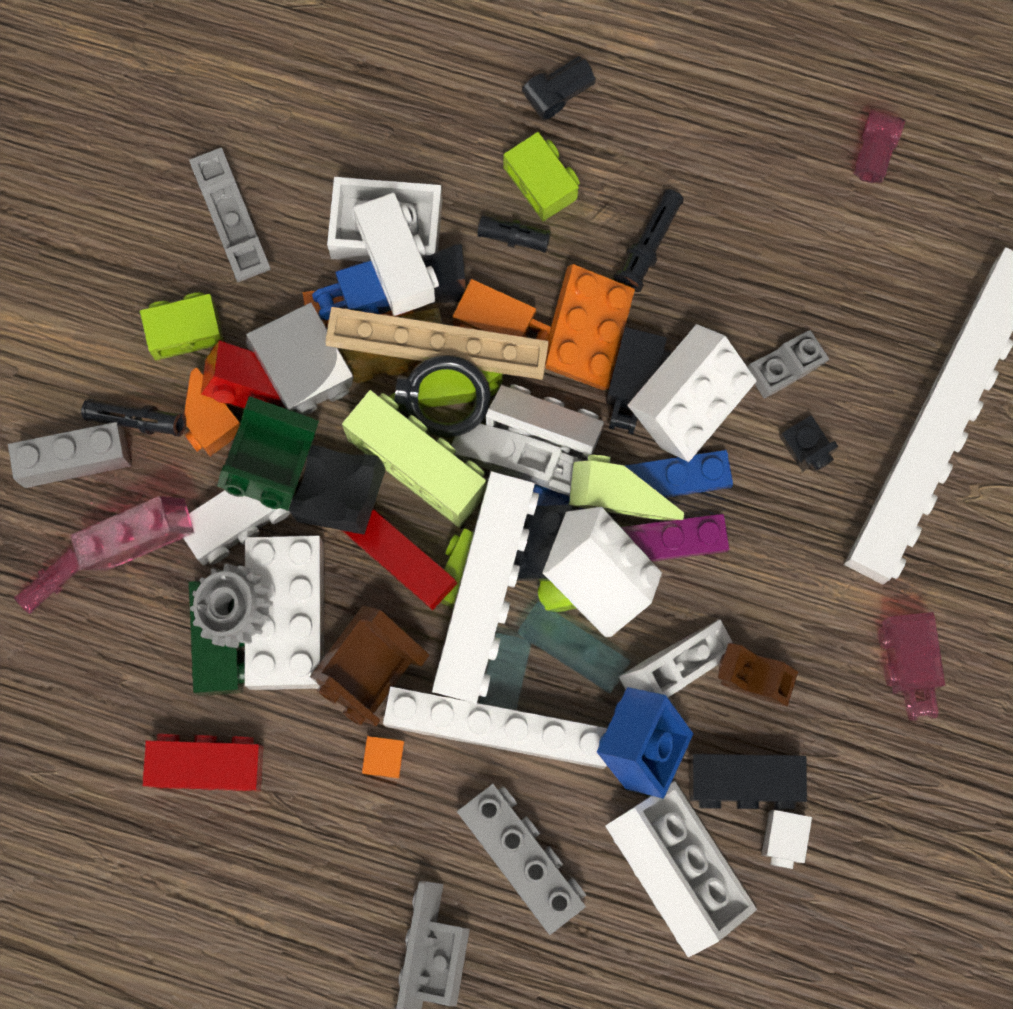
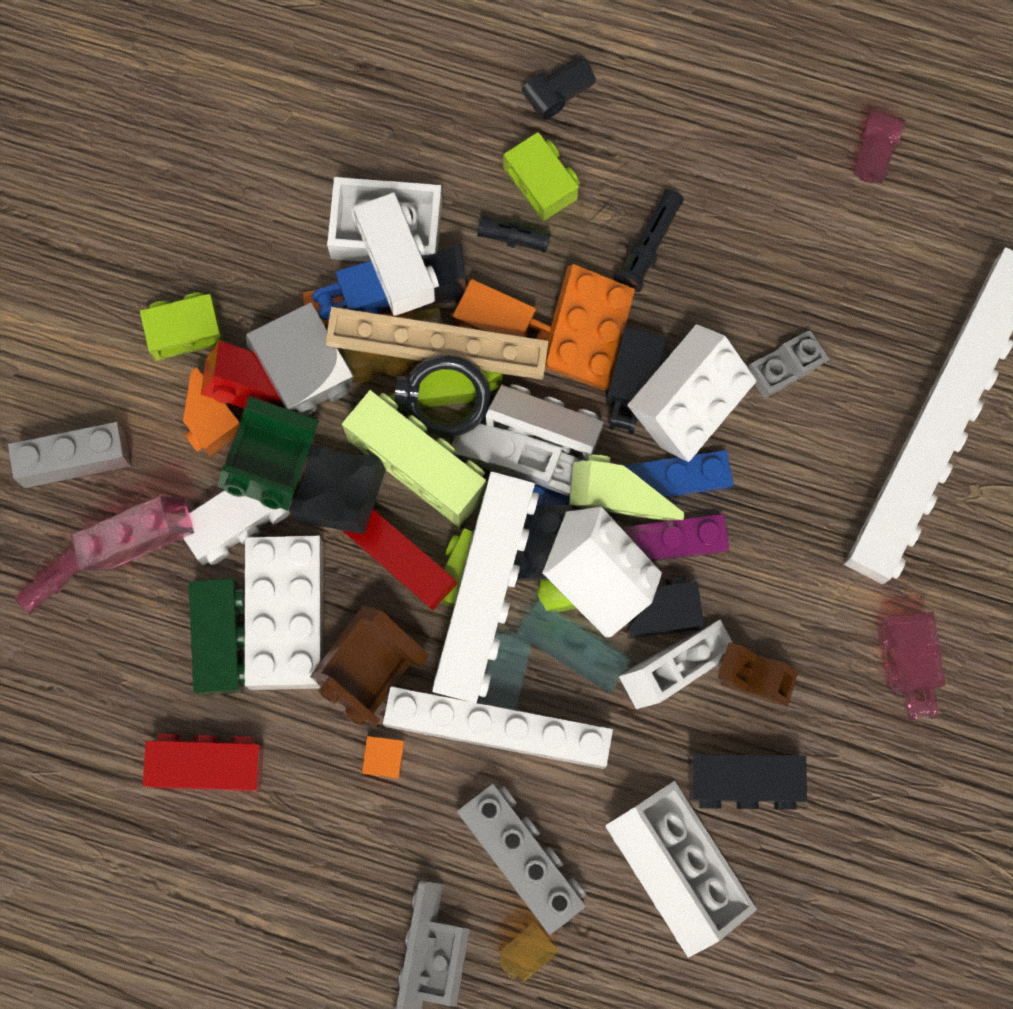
black pin [81,398,186,437] -> none
light grey slope [189,147,271,282] -> none
light grey gear [190,564,273,648] -> none
blue brick [596,687,693,799] -> none
white brick [761,810,812,869] -> none
black bracket [779,415,839,472] -> none
none -> clear yellow brick [498,920,559,983]
none -> black slope [627,577,704,639]

